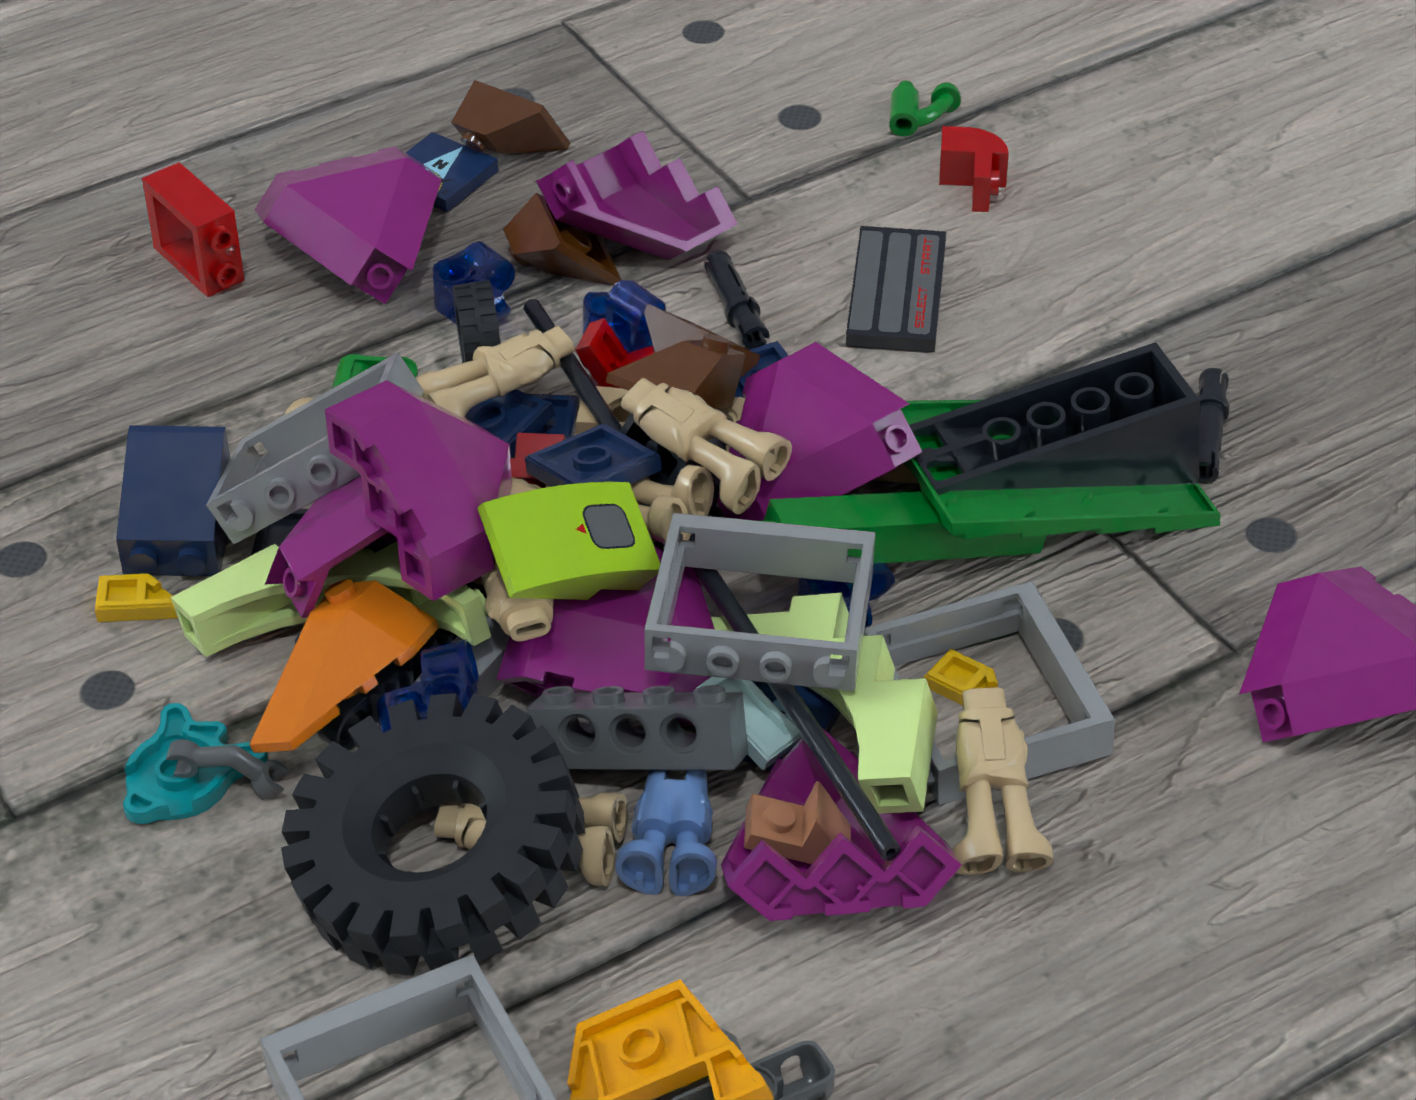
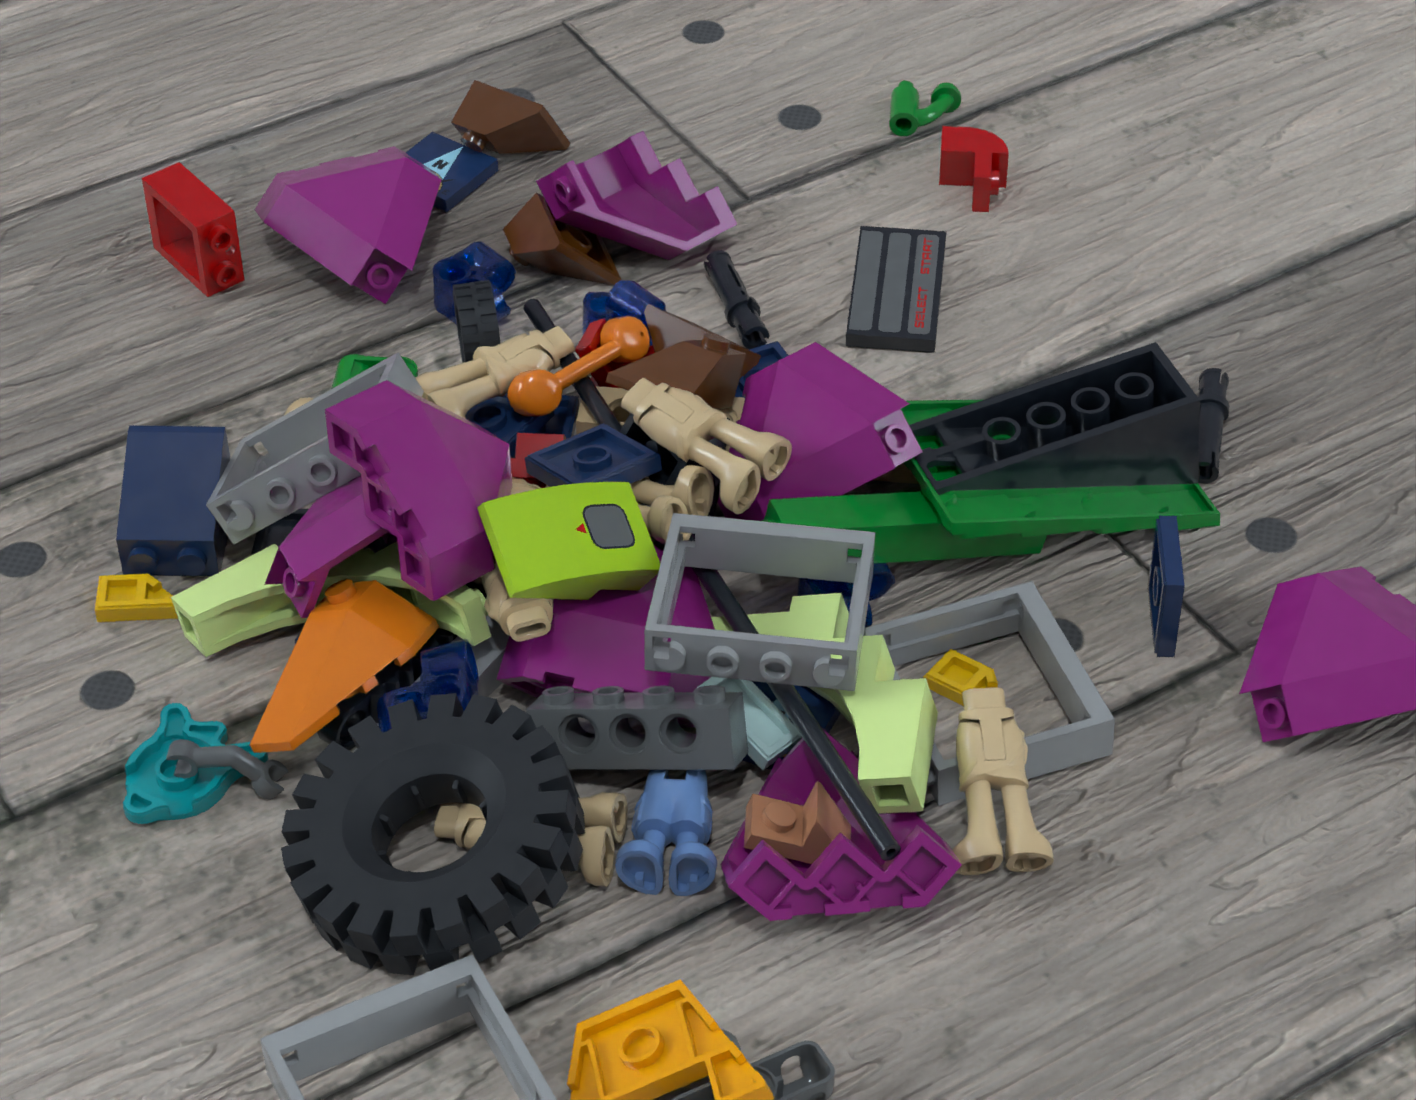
none -> orange piece [508,316,650,417]
none -> dark blue tile [1148,515,1185,657]

